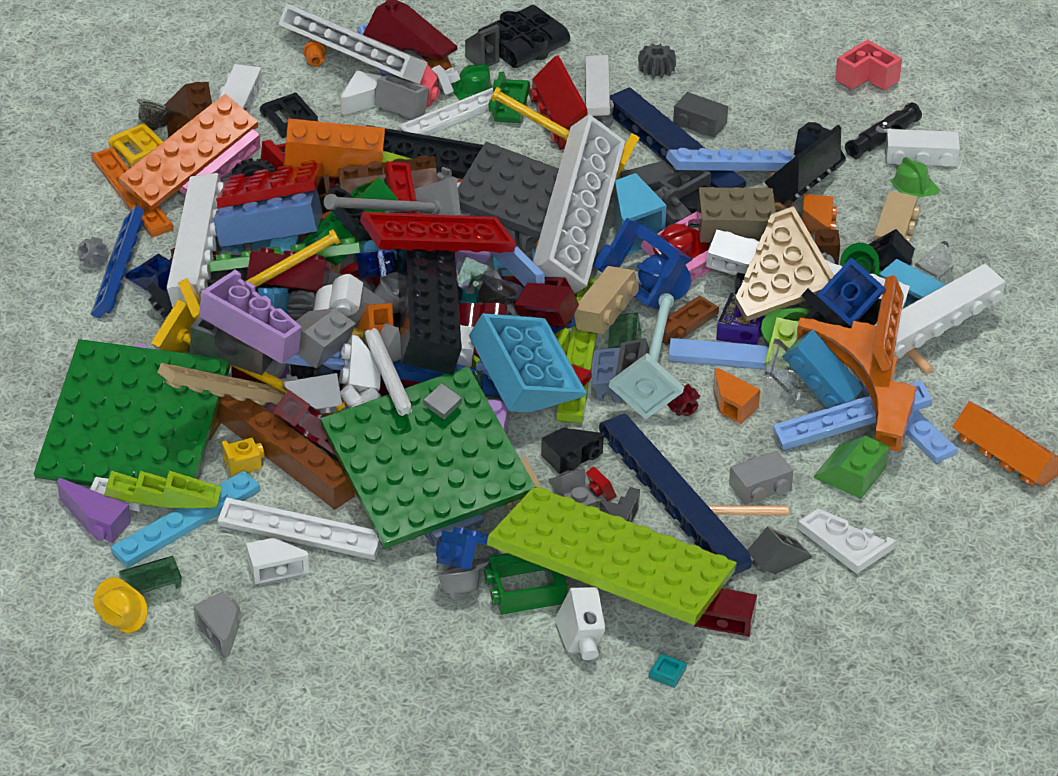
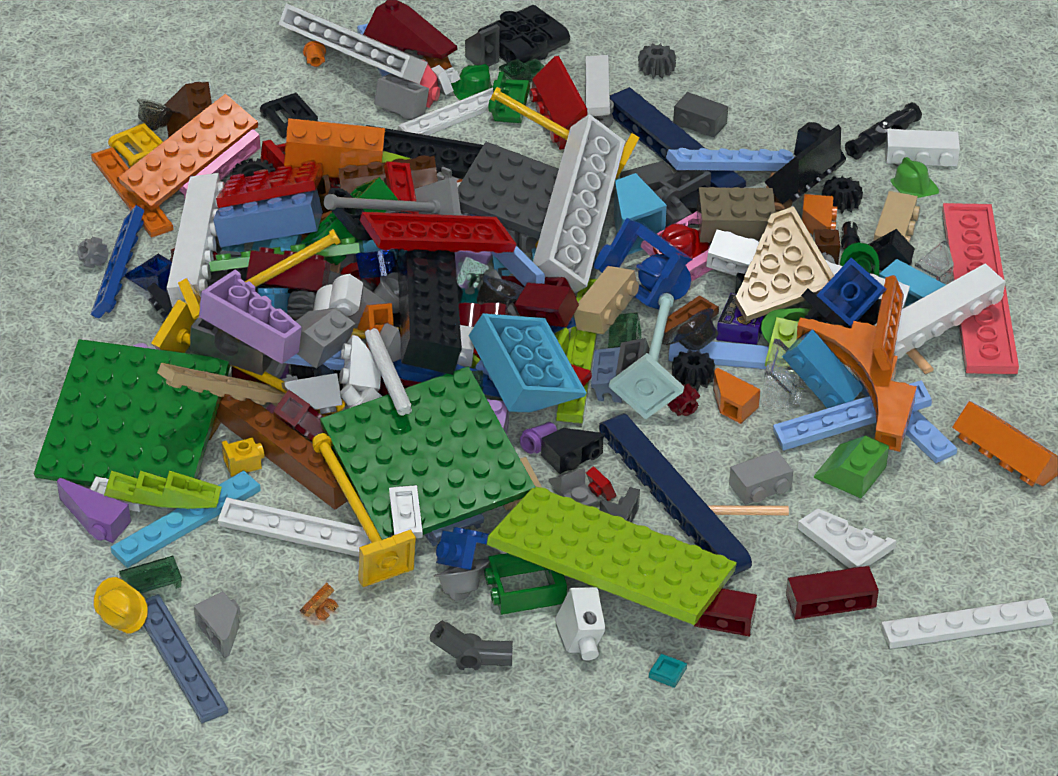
white brick [214,64,262,113] -> none
white slope [246,538,309,584] -> none
white slope [341,71,383,115] -> none
light grey tile [424,383,462,419] -> none
dark grey slope [747,526,813,574] -> none
coral brick [835,39,902,90] -> none
none -> sand blue tile [143,594,229,724]
none -> clear orange tile [299,582,339,621]
none -> yellow tile [312,433,416,587]
none -> white plate [389,485,423,538]
none -> dark grey piece [430,620,513,670]
none -> clear green slope [499,59,544,82]
none -> medium lavender cone [520,422,557,454]
none -> clear smoke piece [662,308,718,350]
none -> black gear [672,349,715,391]
none -> dark red brick [786,566,879,620]
none -> black gear [822,175,863,213]
none -> black pin [841,221,860,251]
none -> white plate [881,598,1053,649]
none -> coral plate [942,203,1019,374]

